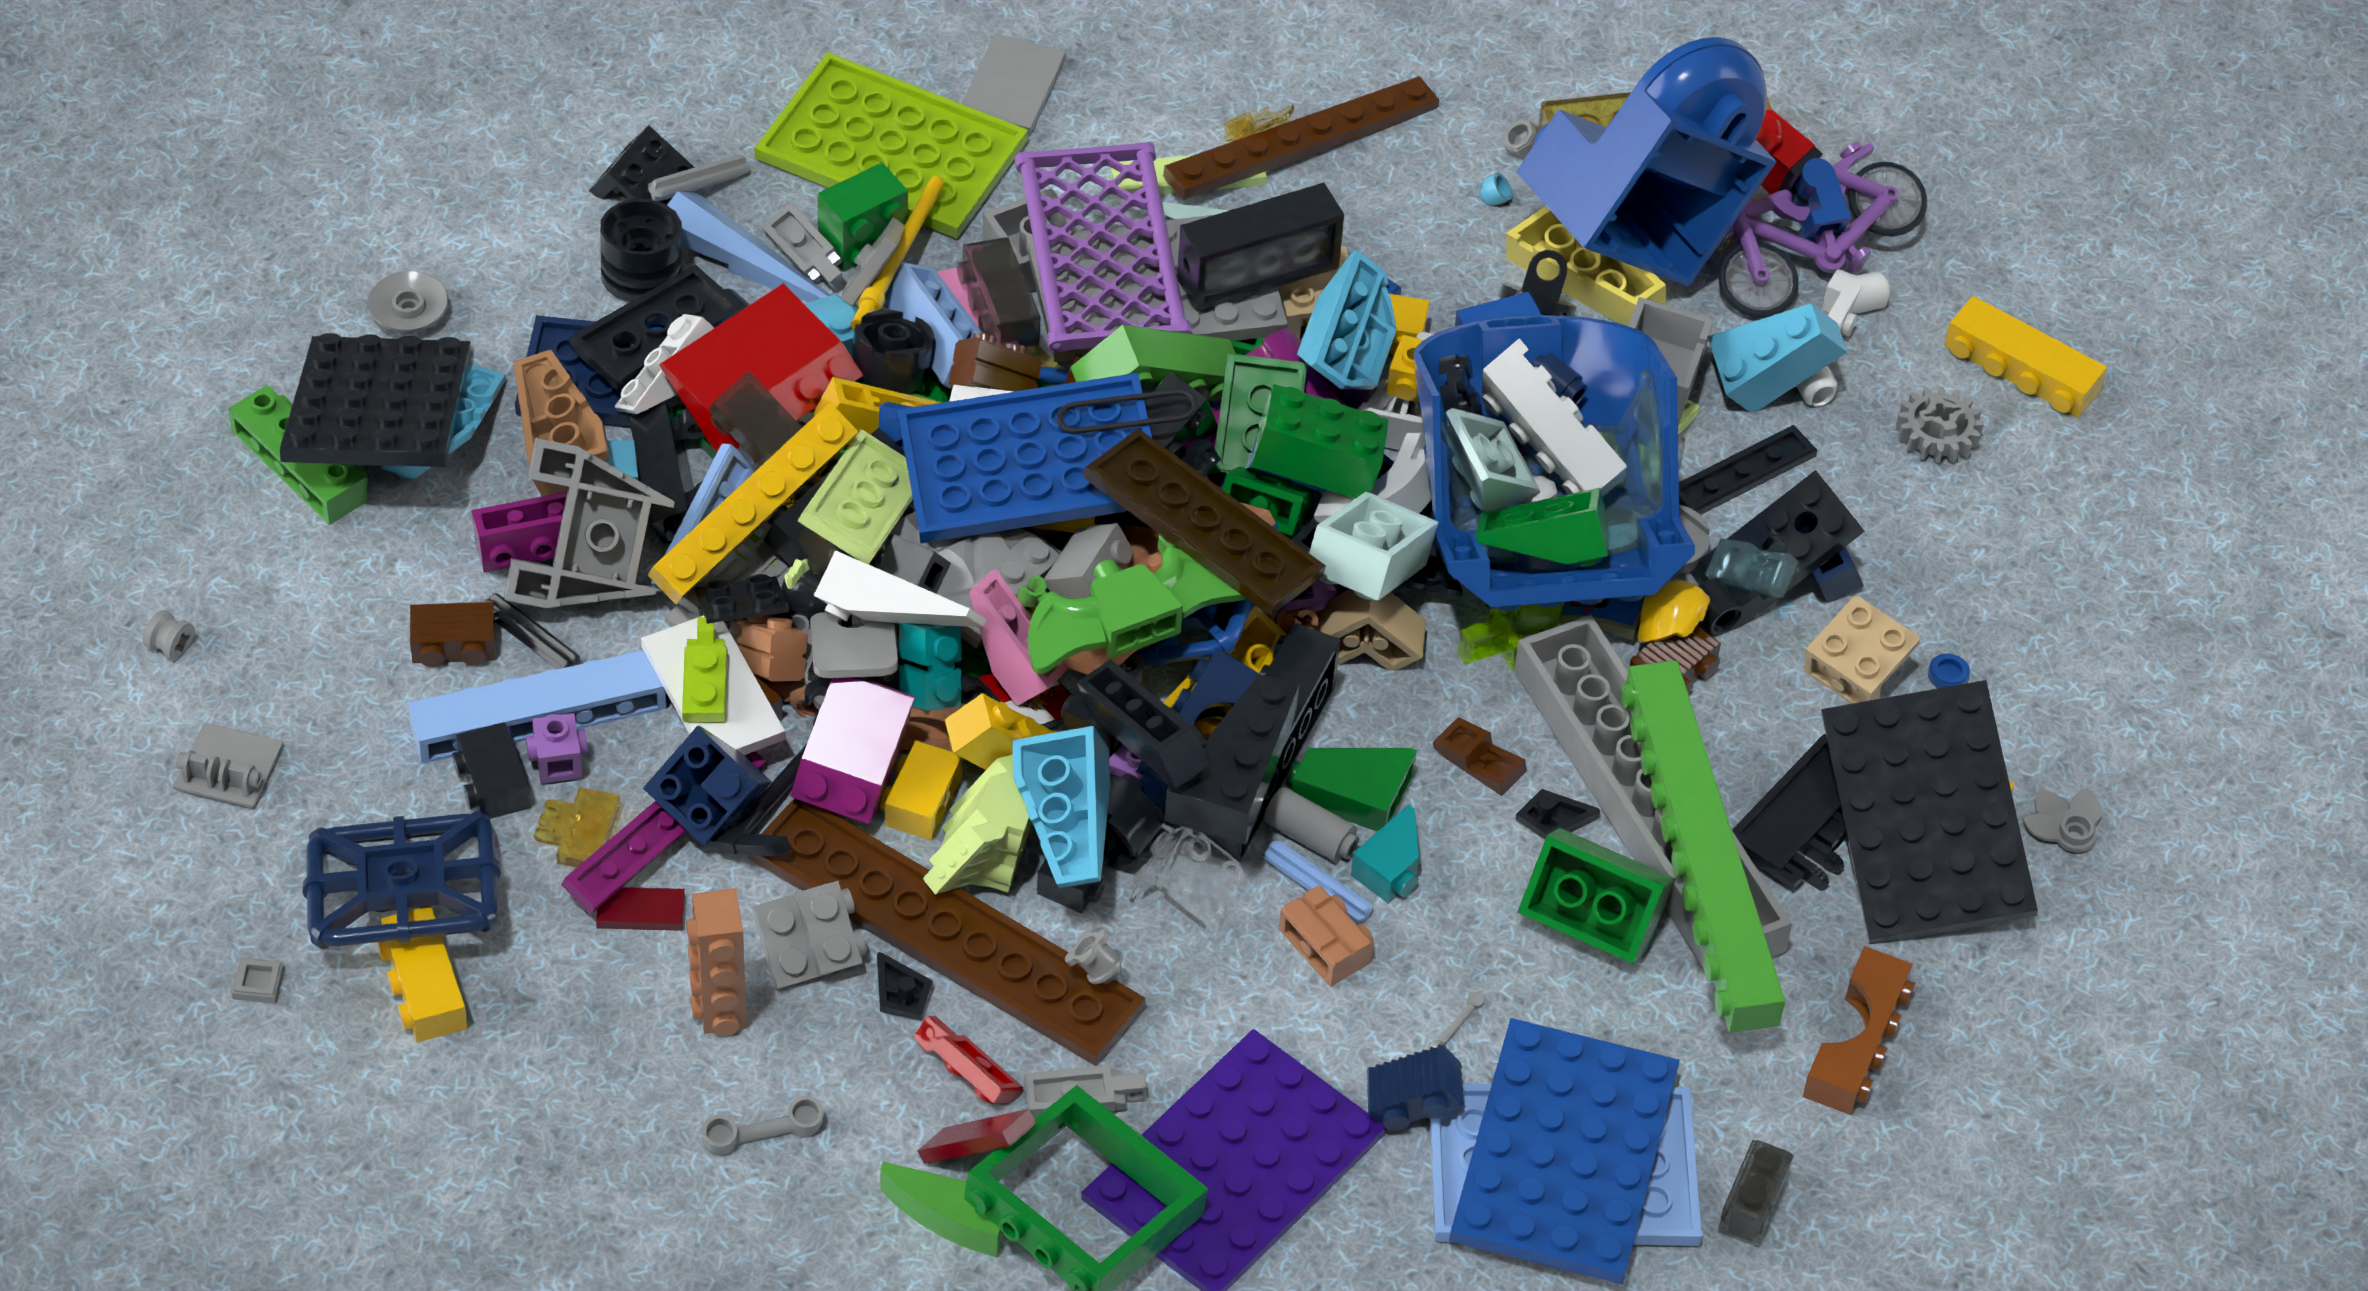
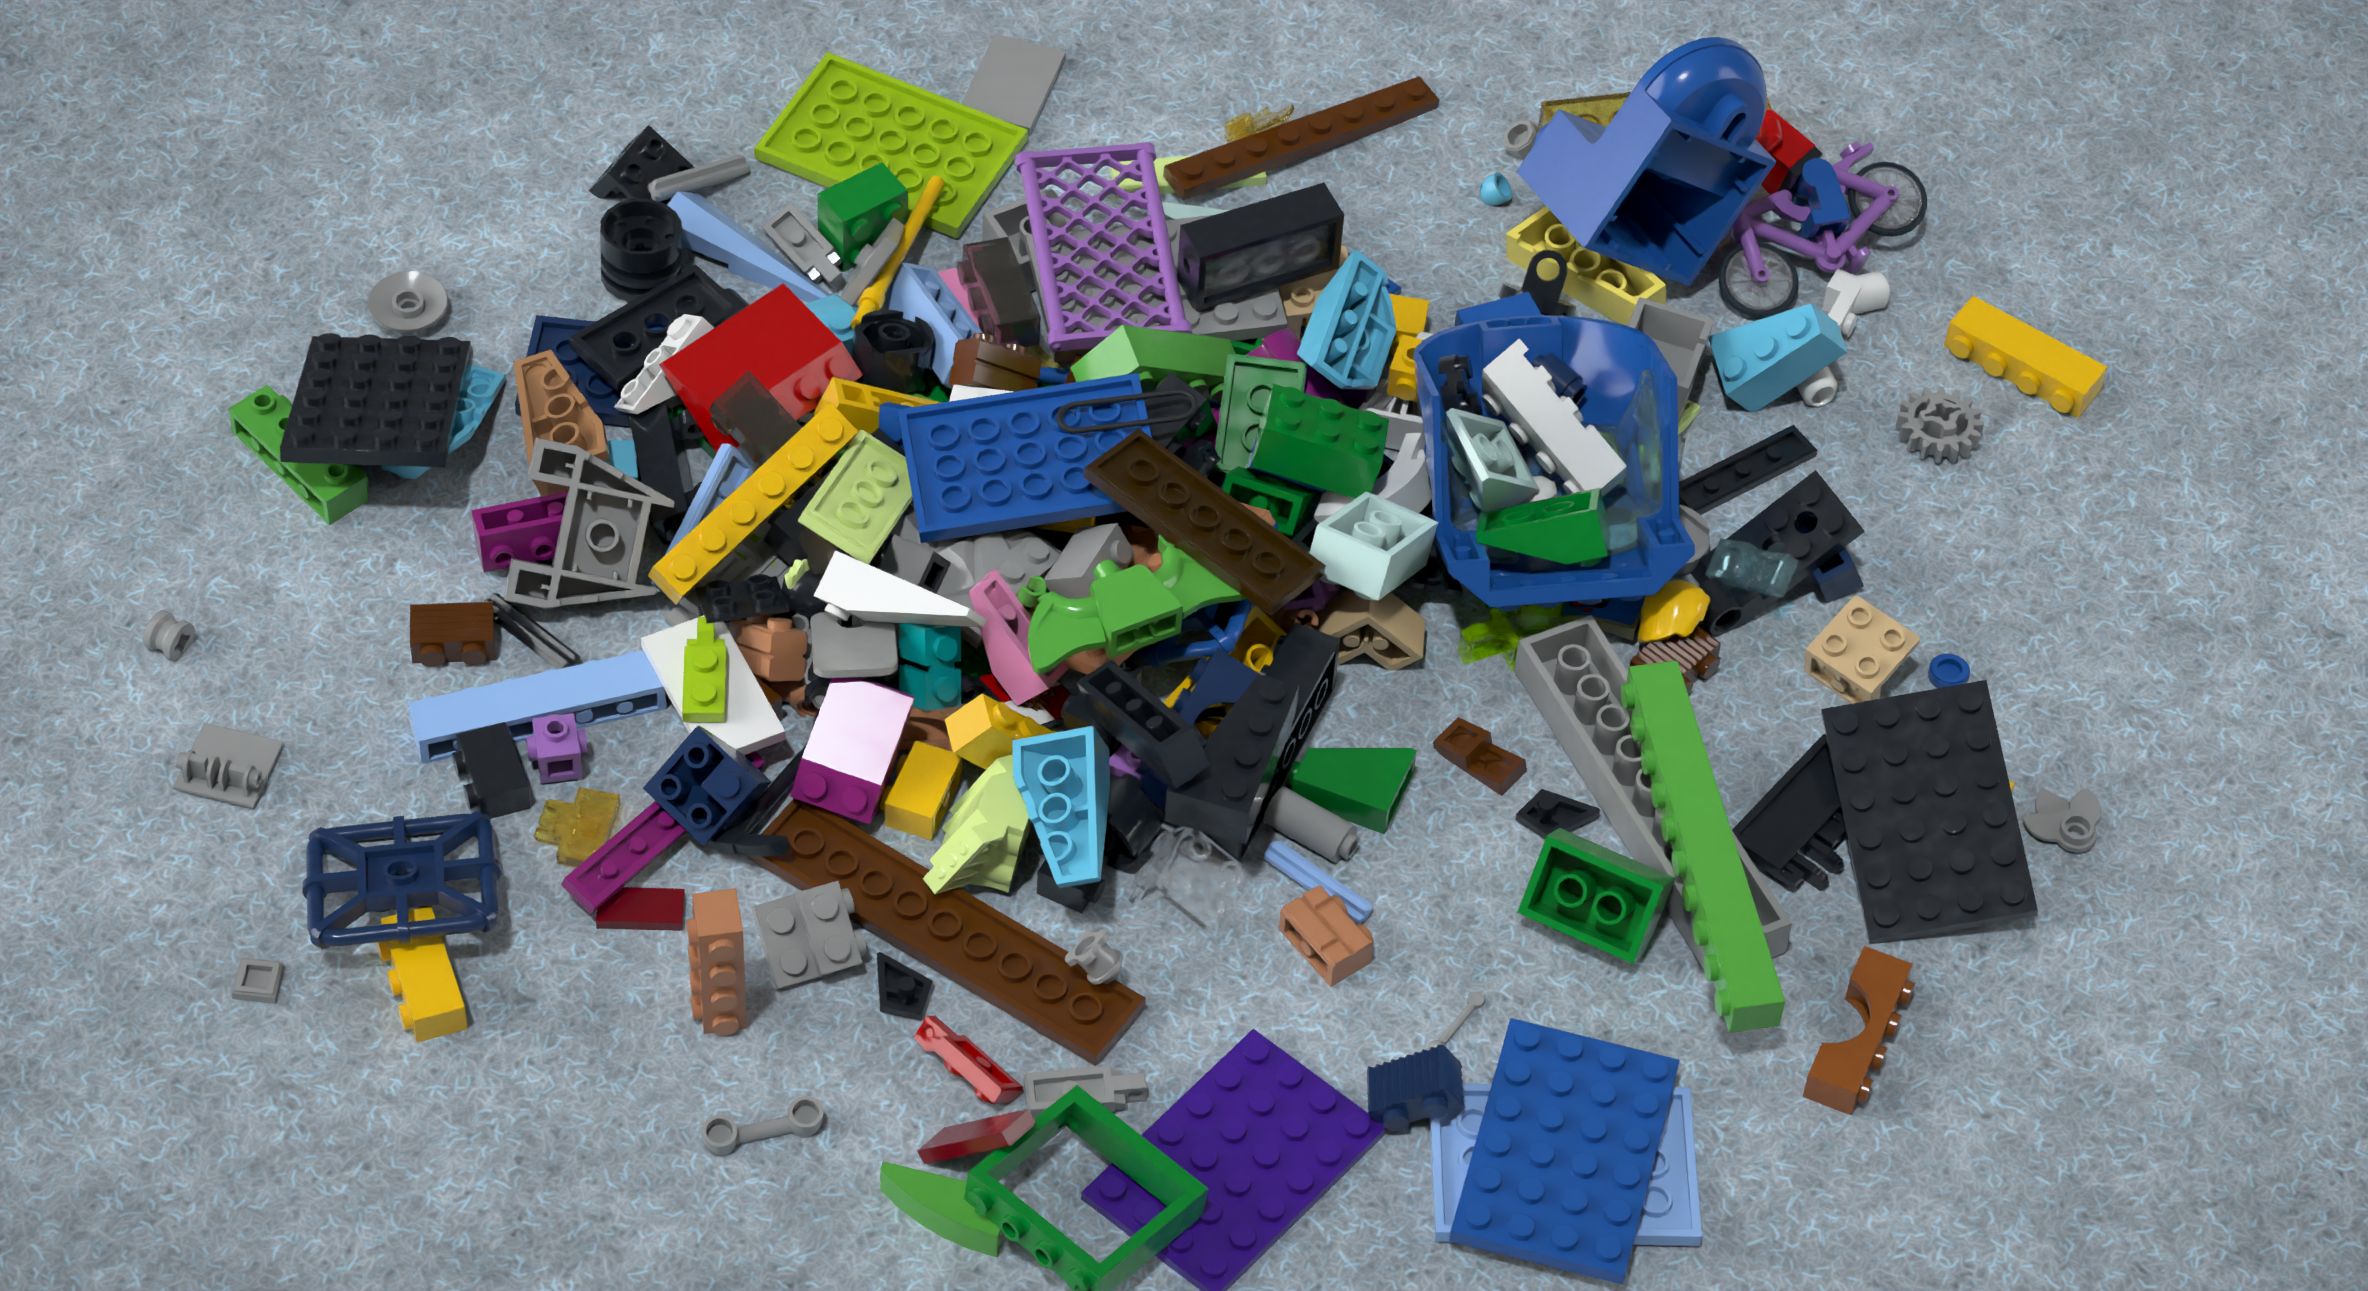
teal slope [1350,804,1419,904] -> none
clear smoke brick [1717,1140,1794,1248] -> none

